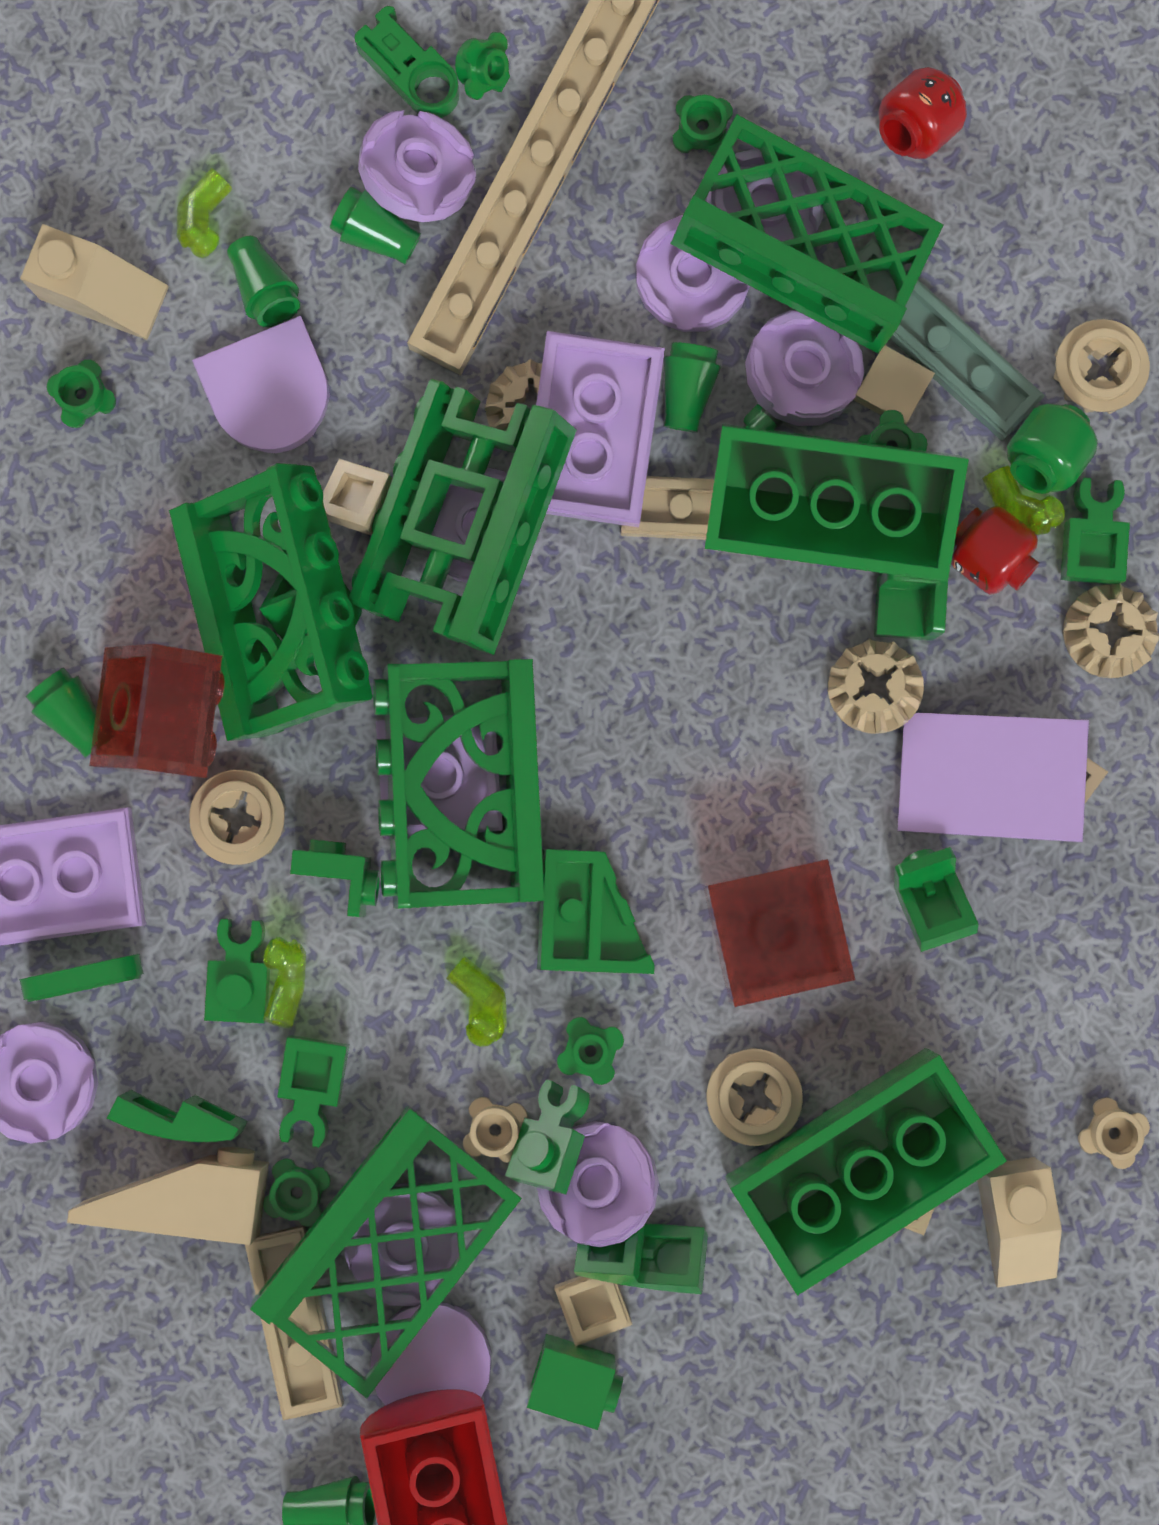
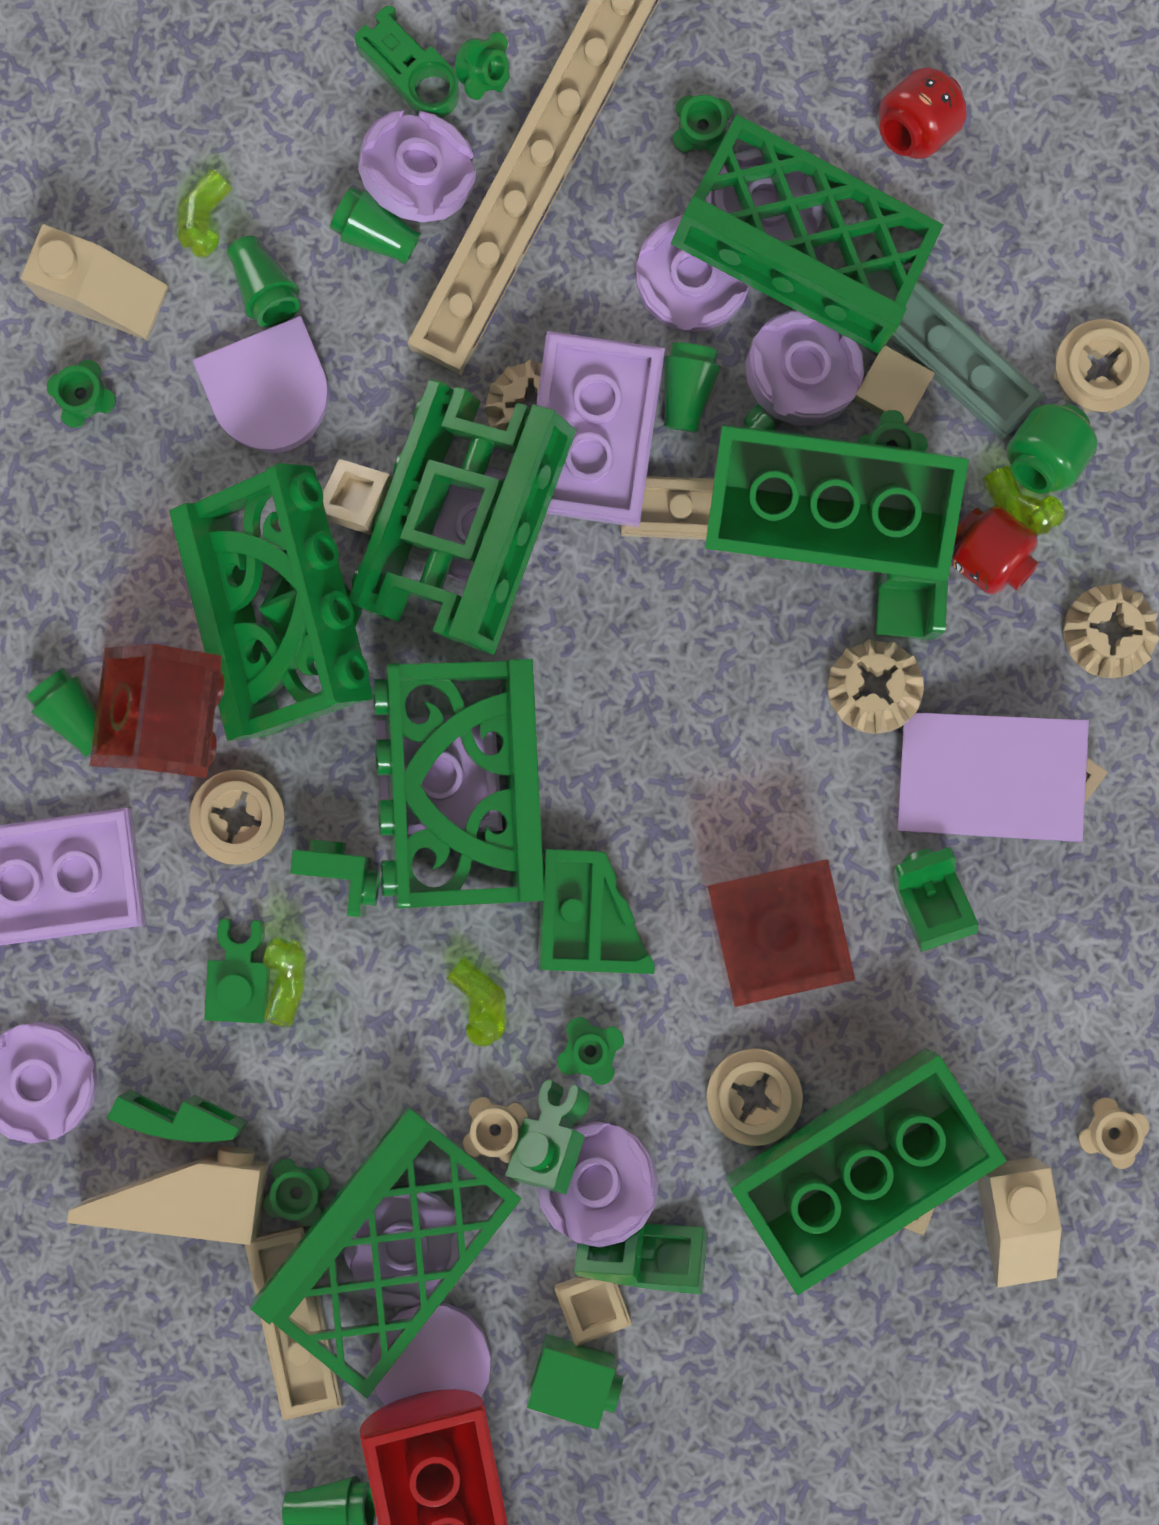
green tile [19,954,144,1002] -> none
green plate [277,1035,350,1148] -> none
green plate [1060,477,1130,584] -> none

